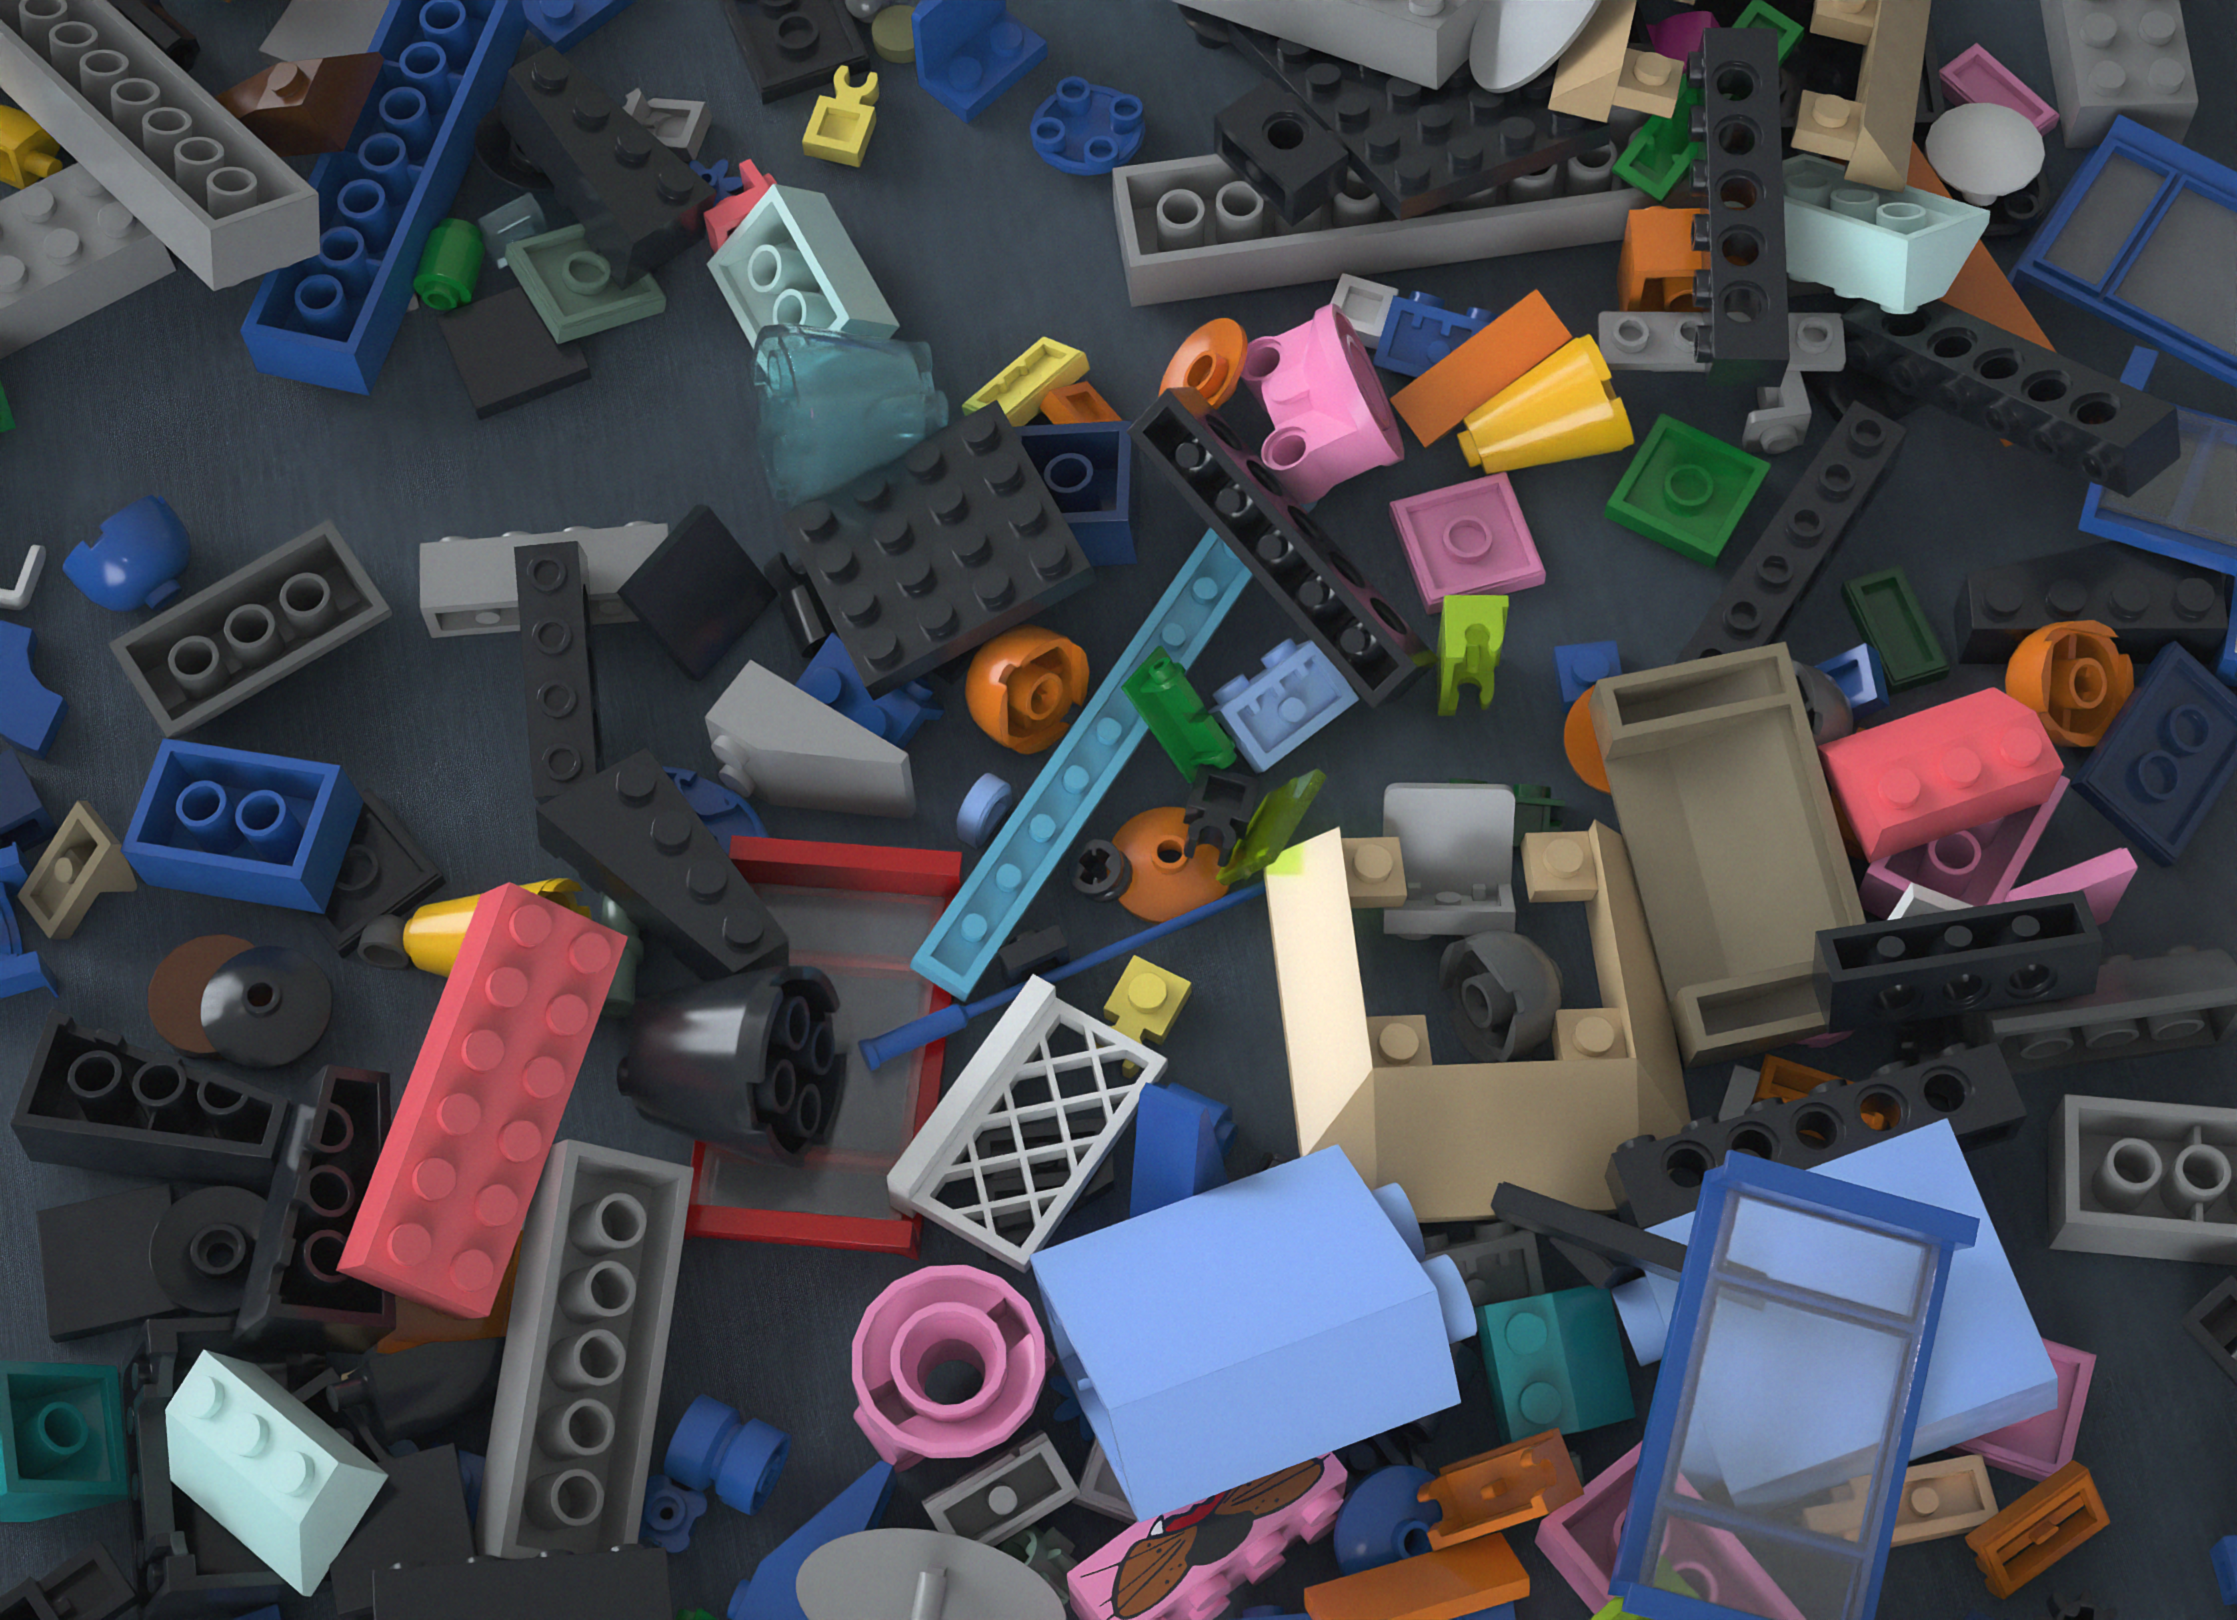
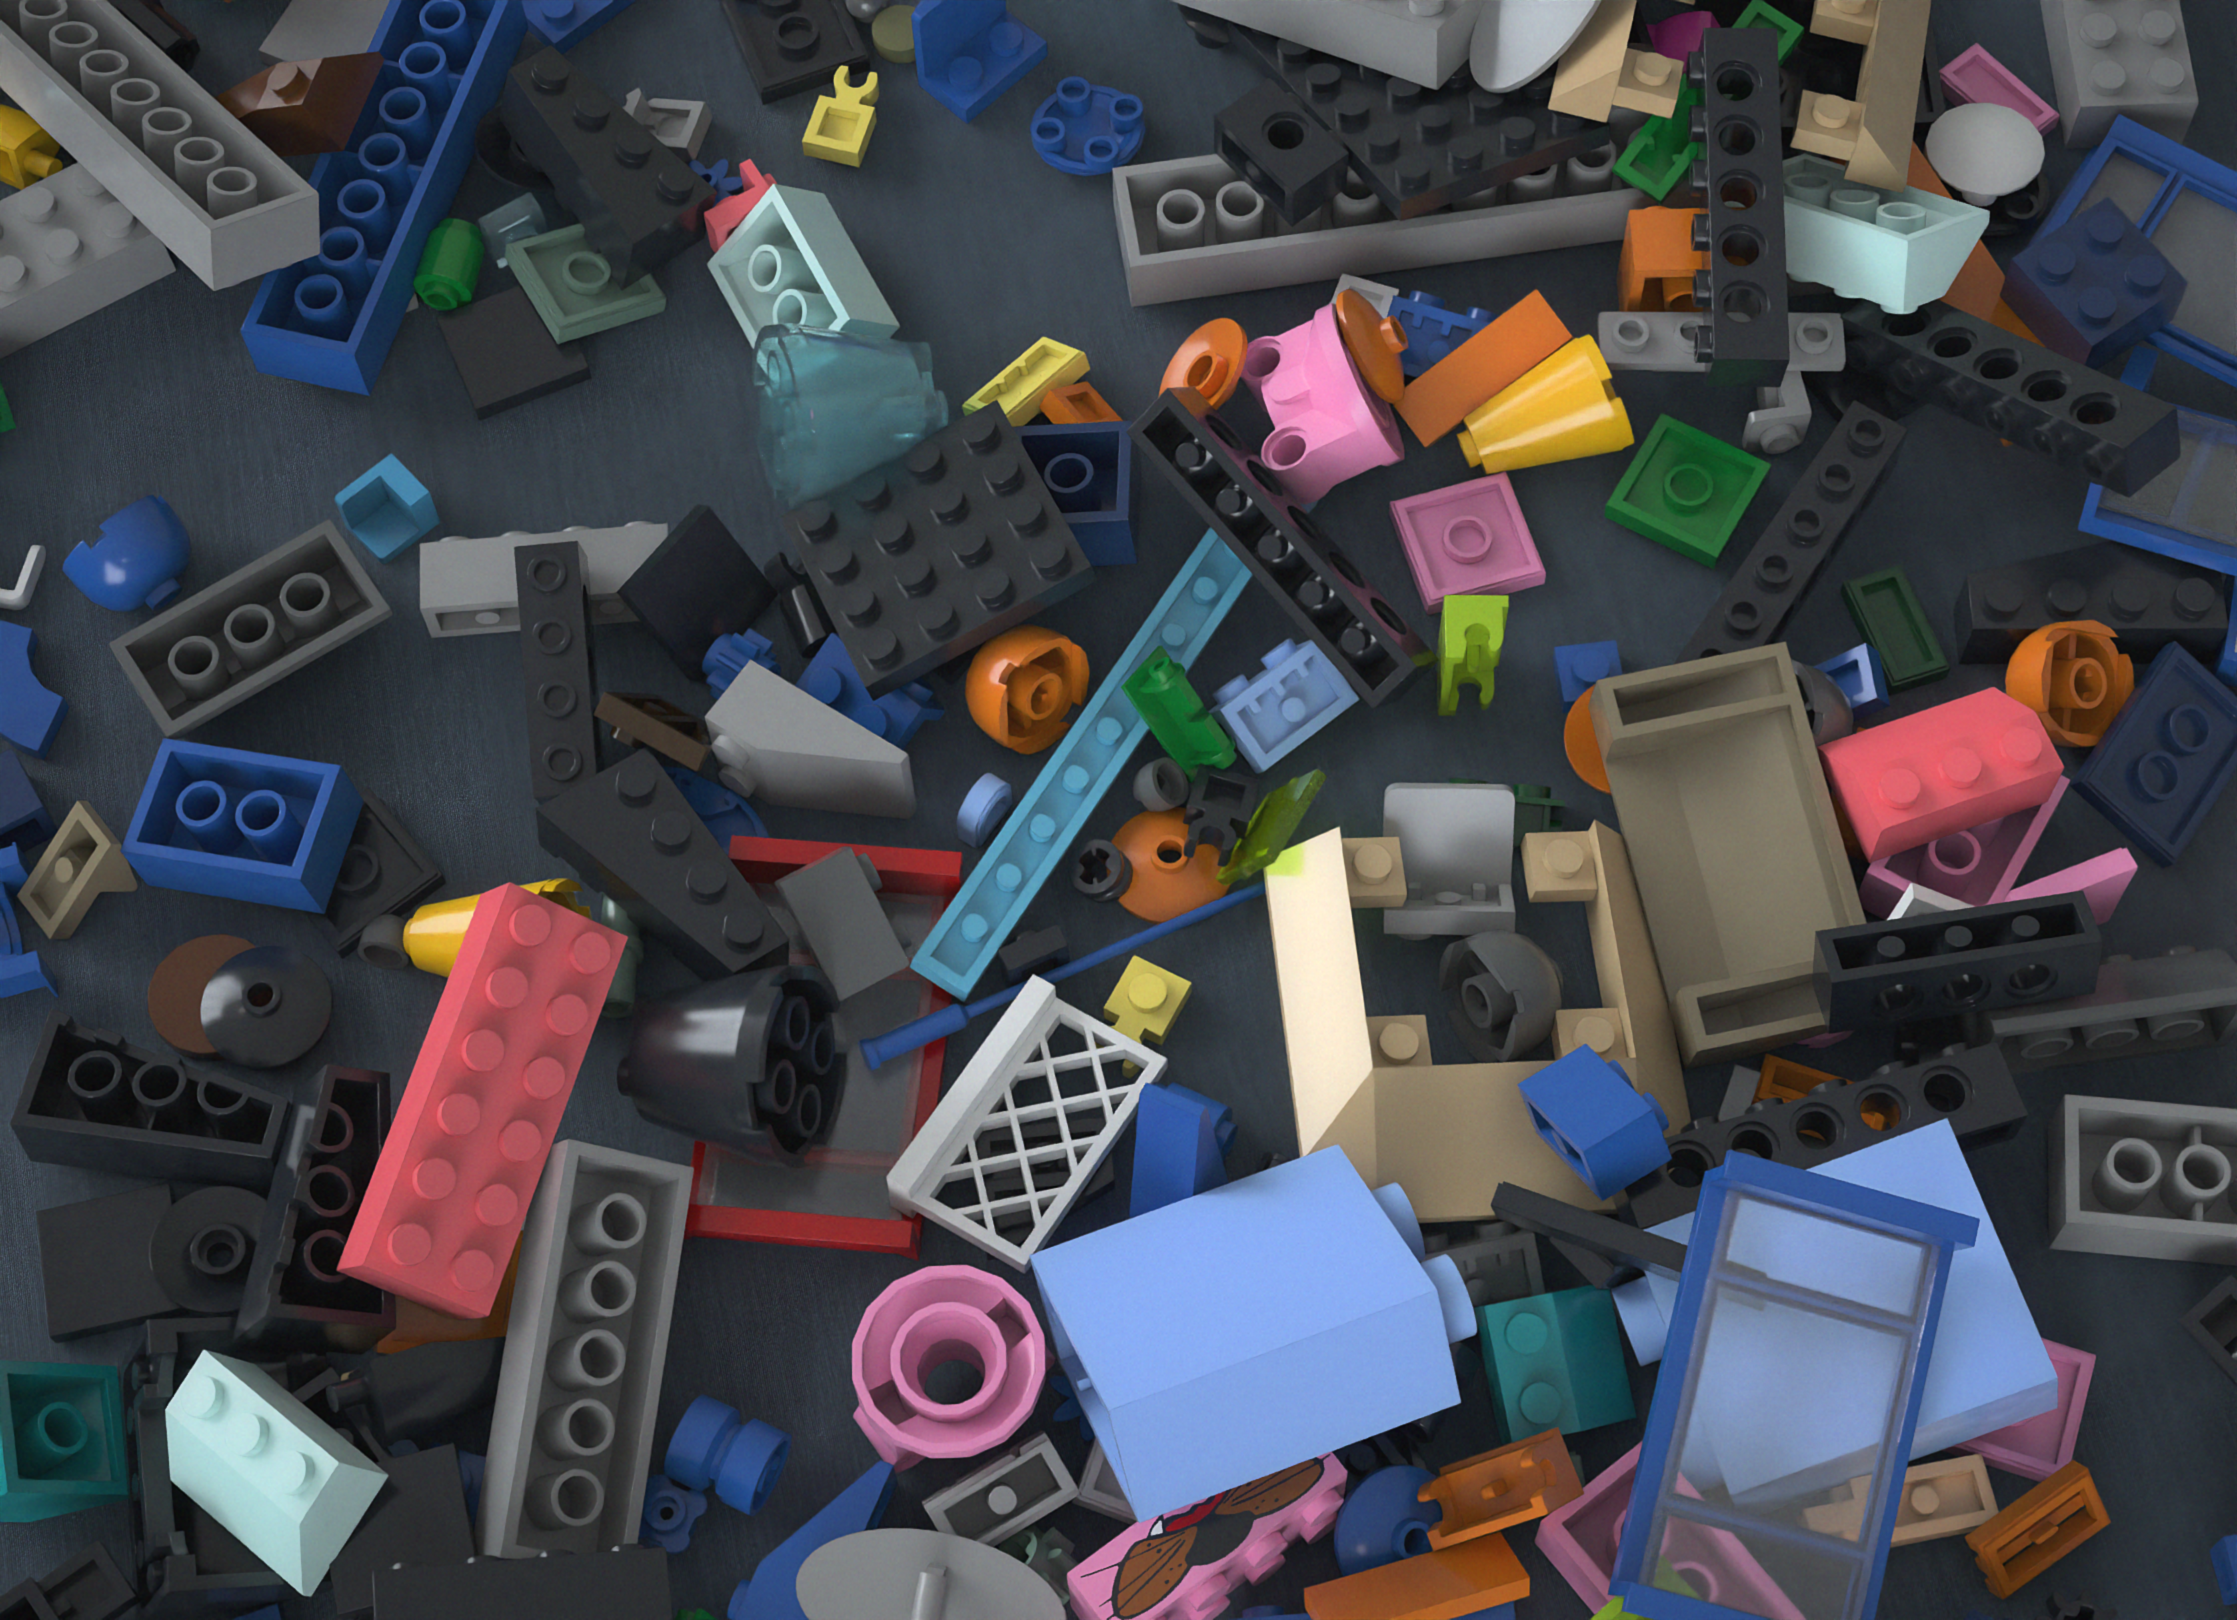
none -> dark azure panel [334,453,441,564]
none -> dark brown wing [594,692,711,771]
none -> blue gear [702,628,781,700]
none -> dark grey brick [774,846,912,1001]
none -> dark grey hinge [1132,757,1188,812]
none -> orange dish [1336,289,1408,404]
none -> blue brick [1517,1044,1672,1201]
none -> dark blue brick [1999,196,2189,370]

